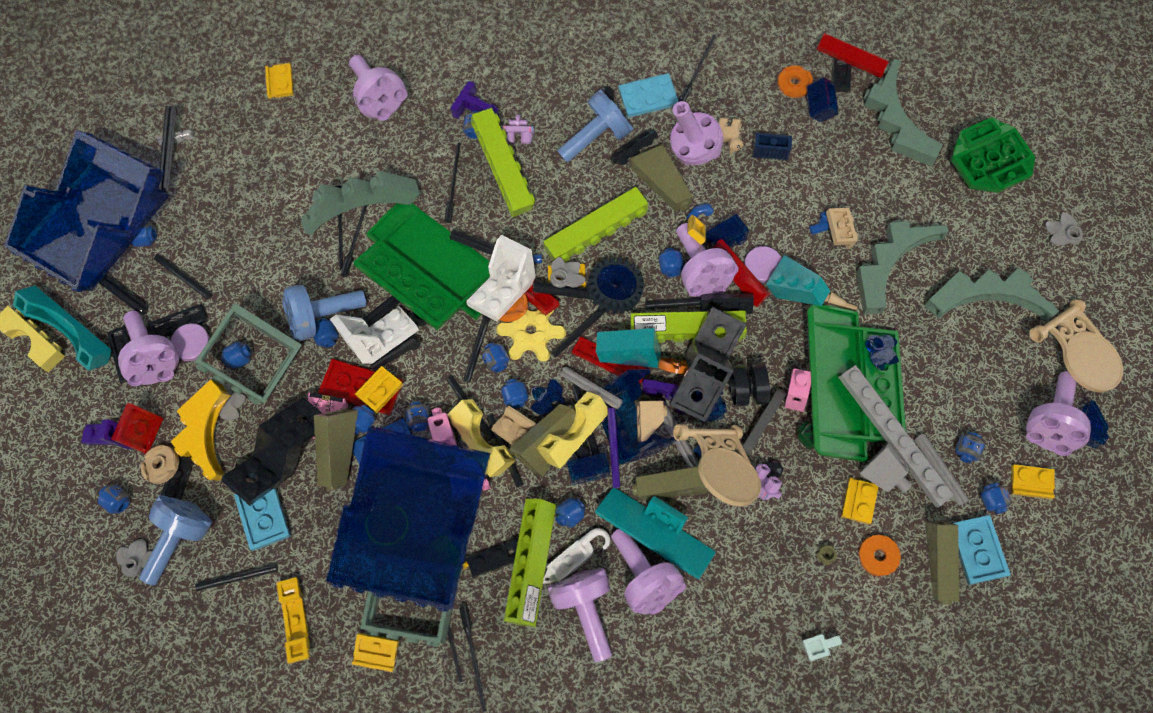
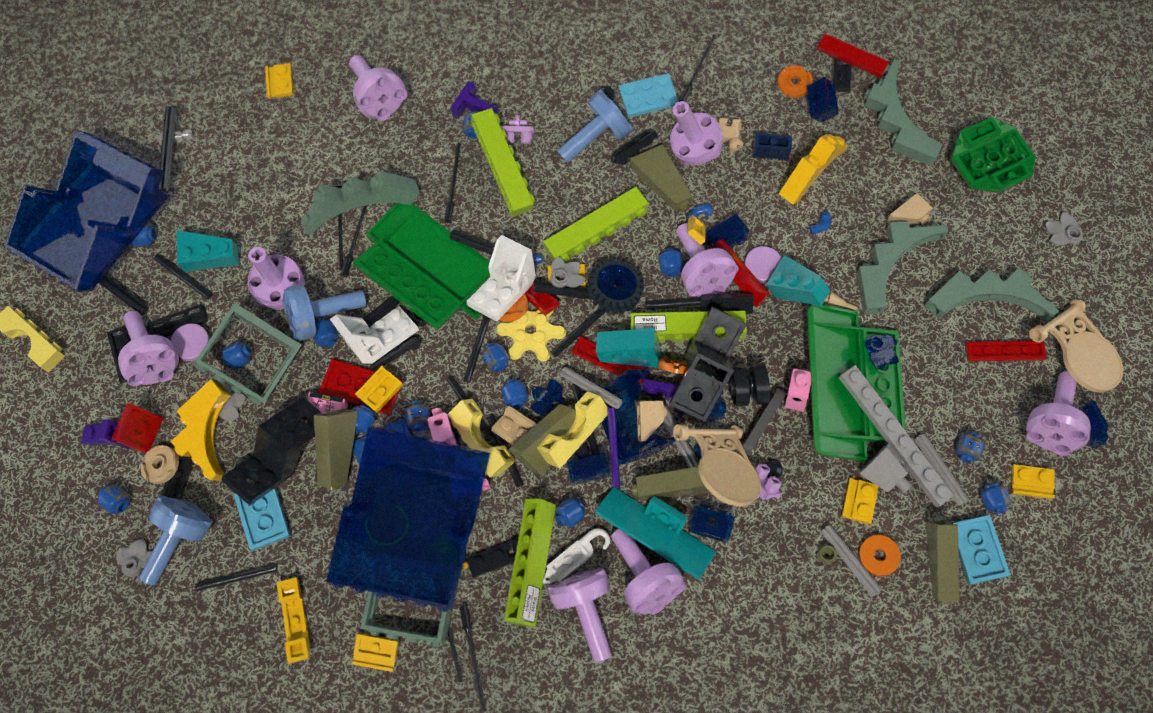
teal arch [12,285,111,371] -> none
dark green head [796,420,814,450] -> none
light aqua plate [802,634,842,662] -> none
tan bracket [826,208,858,249] -> none
none -> teal wedge [177,230,239,272]
none -> lavender piece [248,247,305,310]
none -> clear blue brick [688,504,735,543]
none -> yellow arch [779,134,848,204]
none -> light grey axle [821,525,881,596]
none -> tan slope [887,193,933,226]
none -> red tile [965,341,1047,362]

